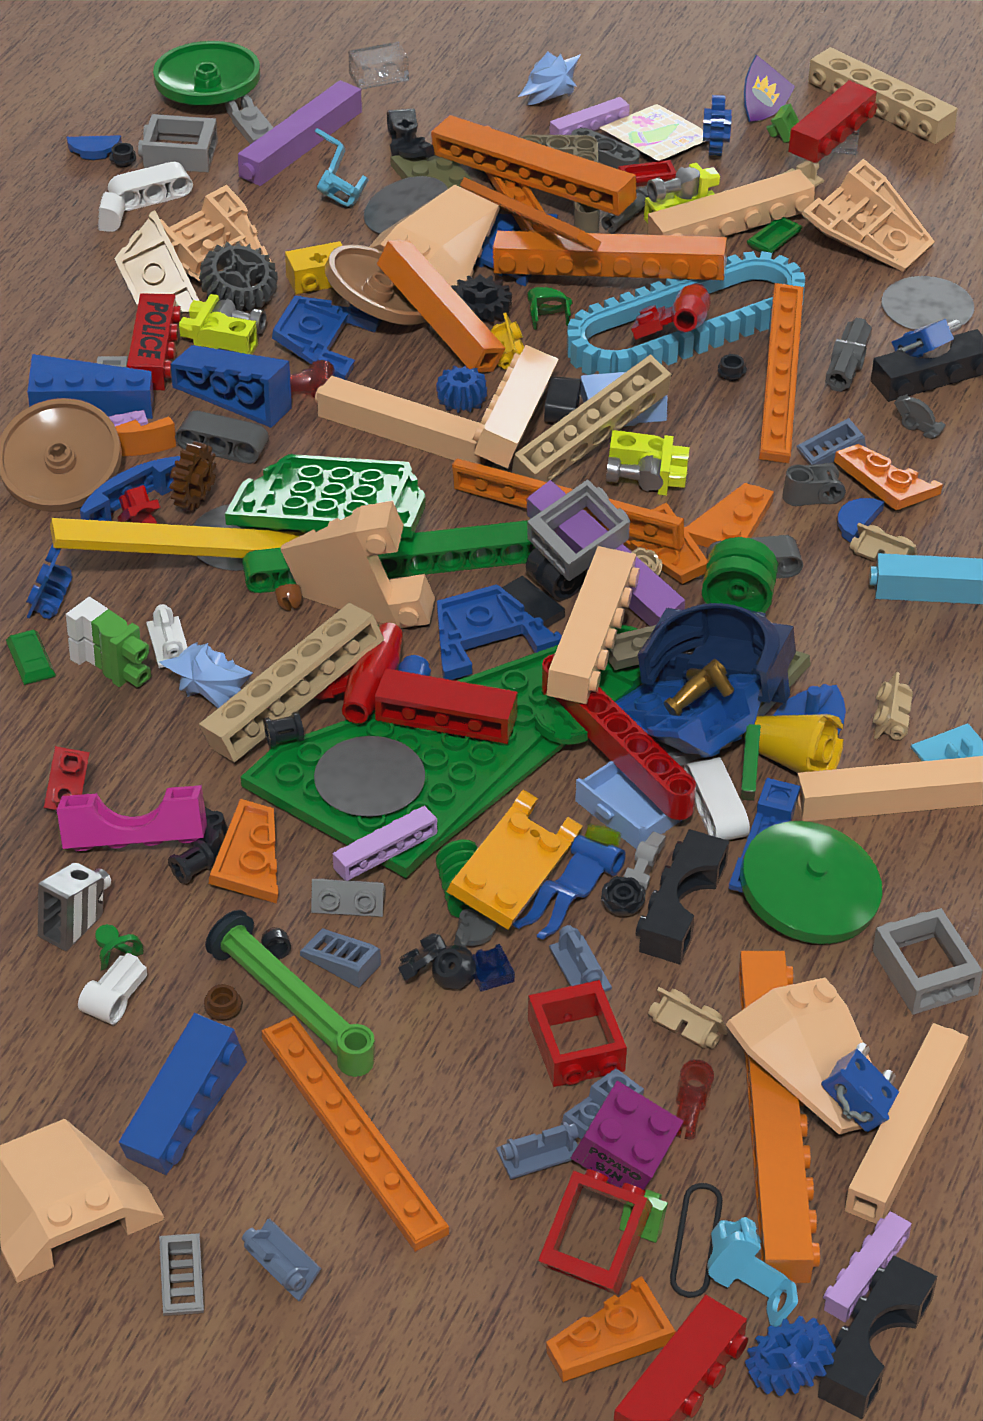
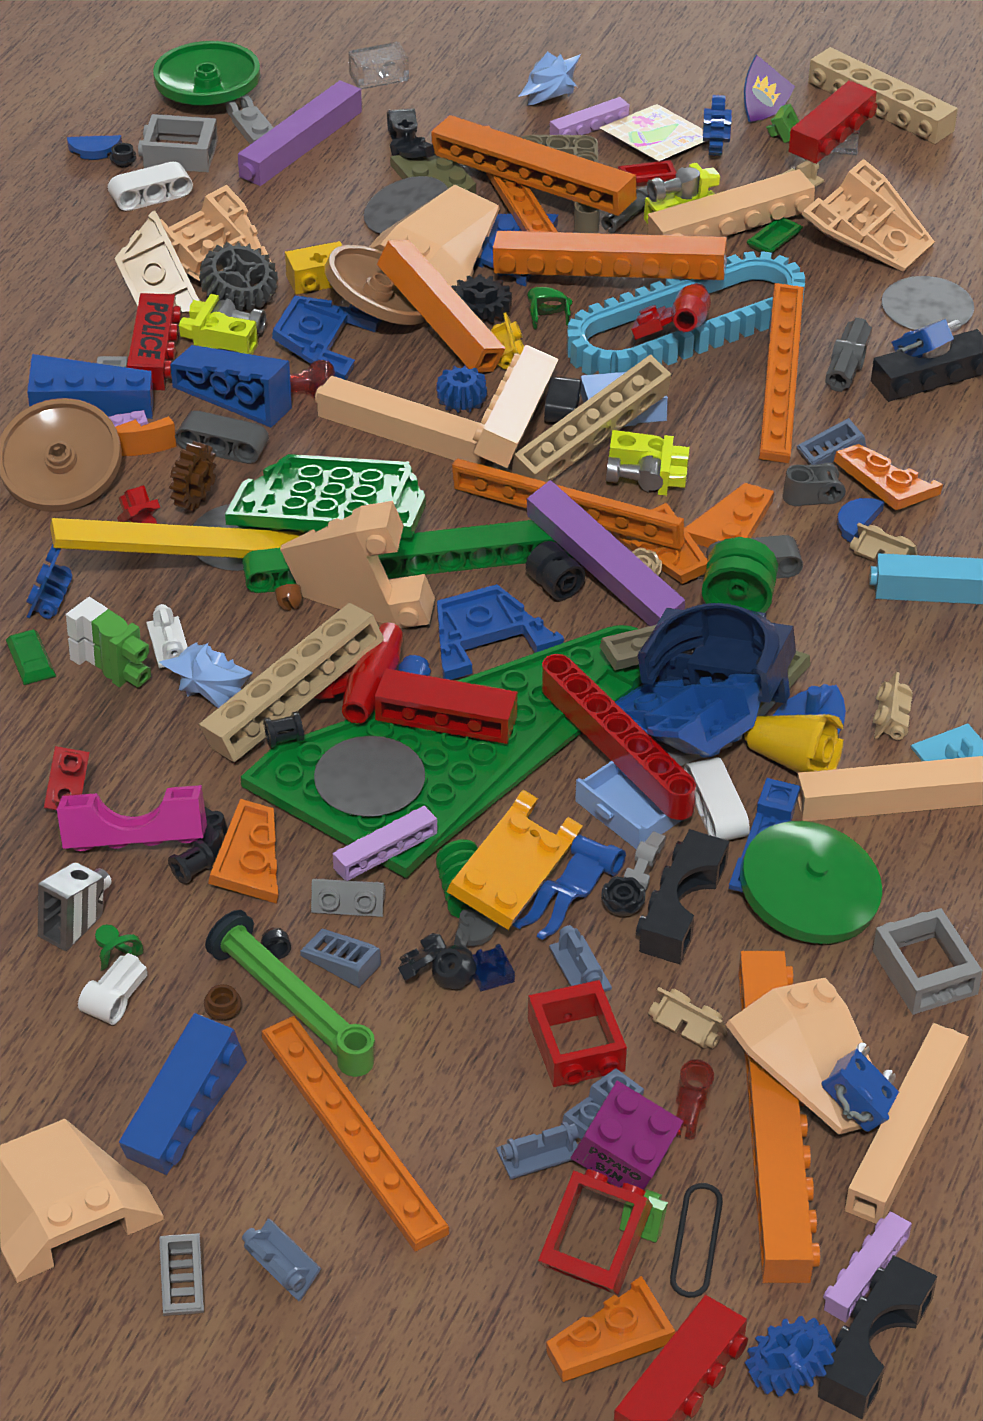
blue slope [80,456,180,521] -> none
white brick [98,192,125,232] -> none
medium azure piece [315,128,369,207] -> none
orange tile [459,177,602,251] -> none
black tile [501,576,565,628] -> none
light grey window [527,479,630,581] -> none
green tile [534,694,588,744] -> none
light nougat brick [546,546,640,704] -> none
dark grey beam [571,128,640,169] -> none
clear neon green tile [585,823,622,846] -> none
pearl gold piece [664,659,734,716] -> none
medium azure piece [707,1217,798,1327] -> none
black plate [718,354,747,381] -> none
green tile [740,724,761,801] -> none
dark grey piece [894,394,946,439] -> none

